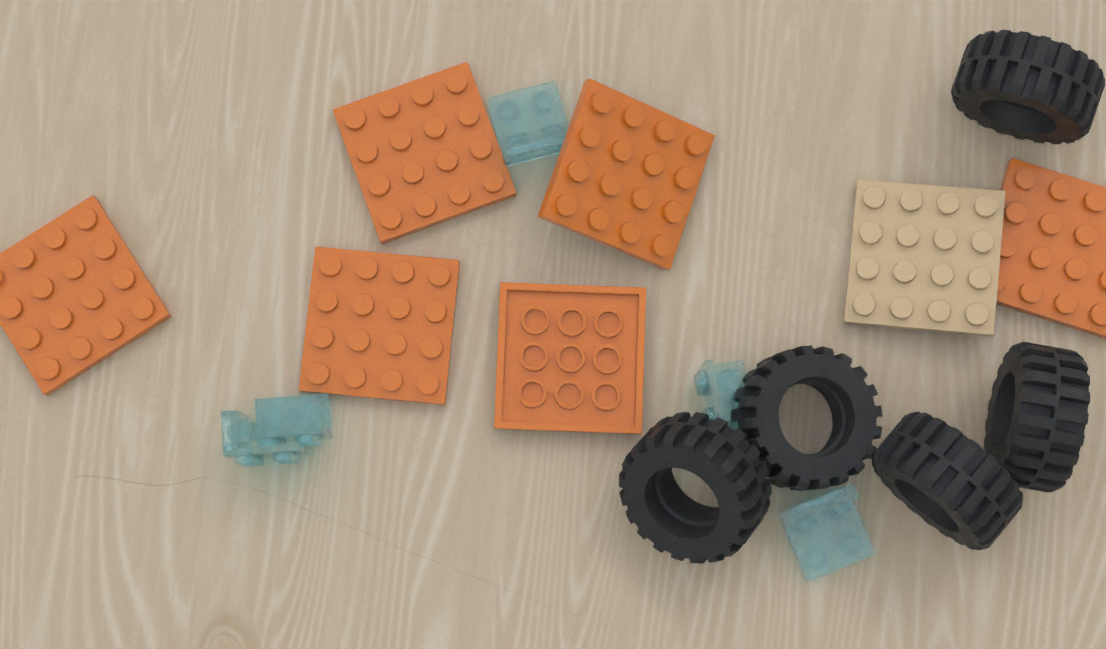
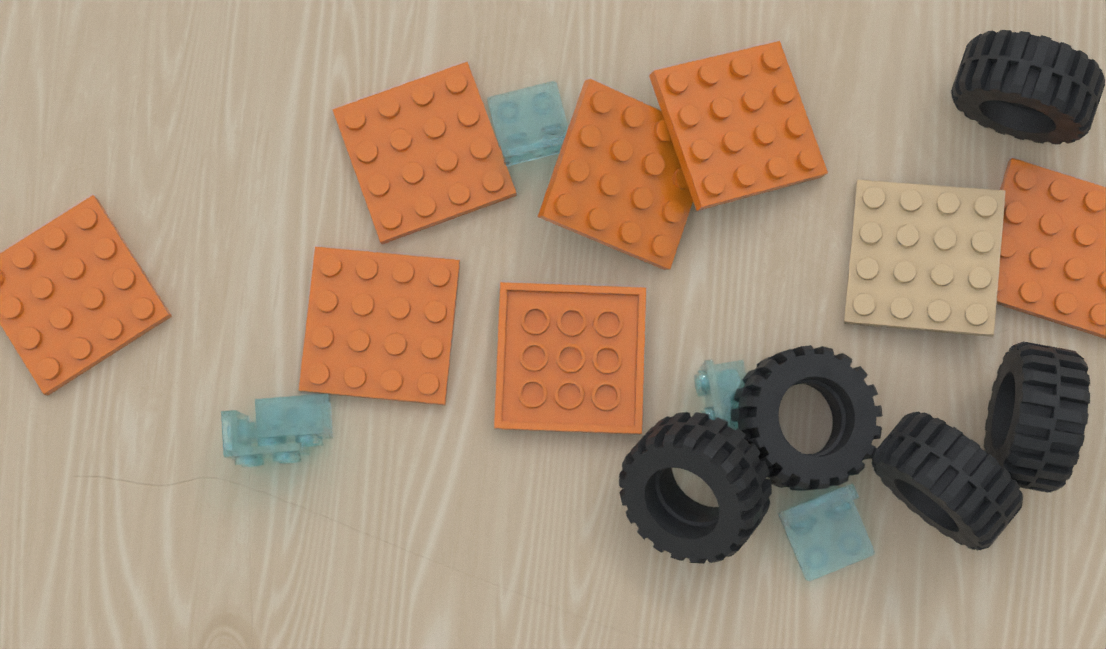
none -> orange plate [649,41,828,211]

